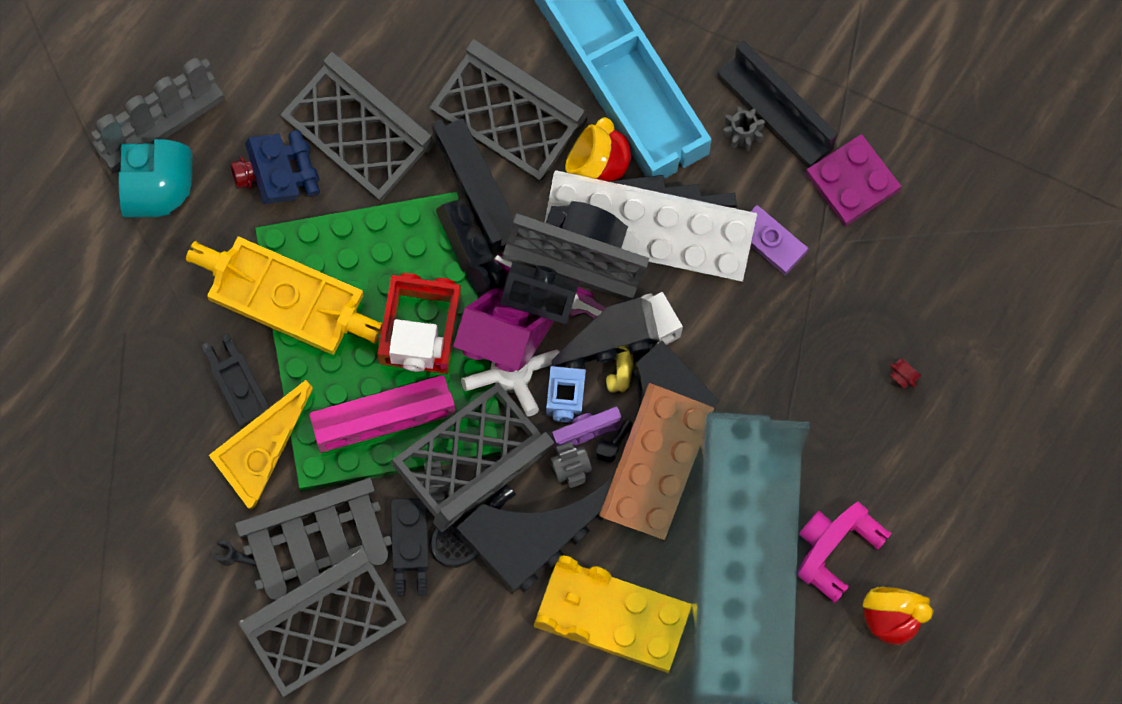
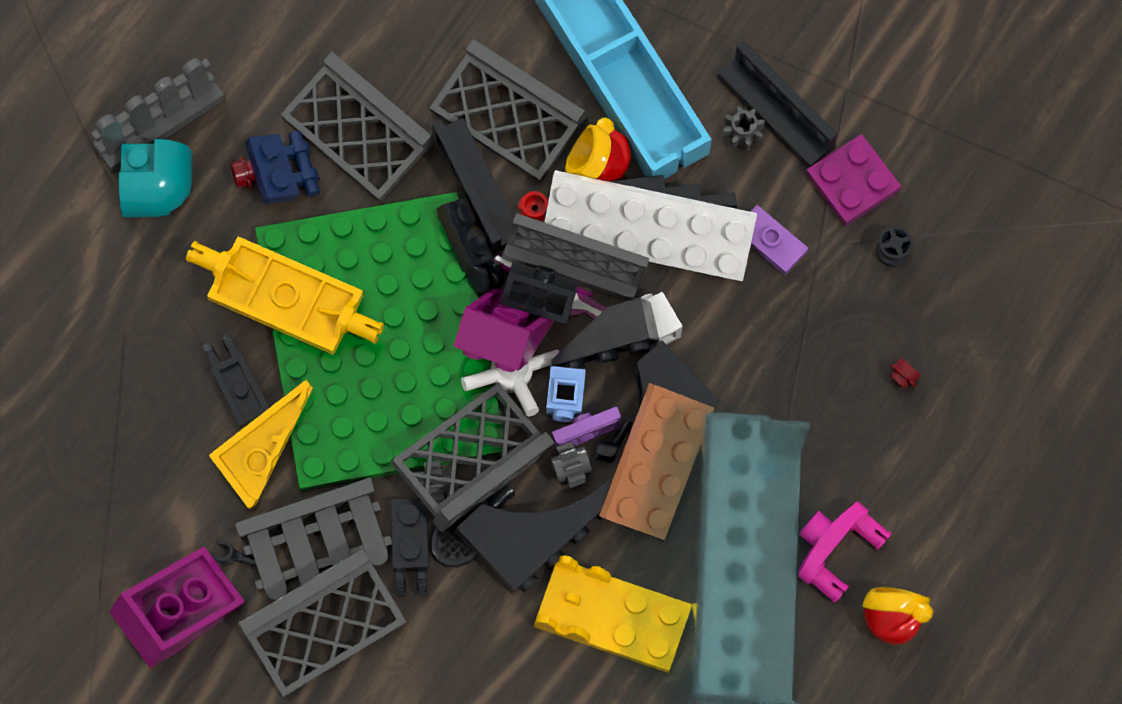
dark pink panel [310,376,456,453] -> none
red window [378,273,462,374] -> none
white brick [389,319,444,372] -> none
black brick [546,201,628,248] -> none
light yellow arm [606,351,634,393] -> none
none -> magenta slope [109,546,245,669]
none -> red plate [518,191,549,222]
none -> black wheel [876,226,913,267]

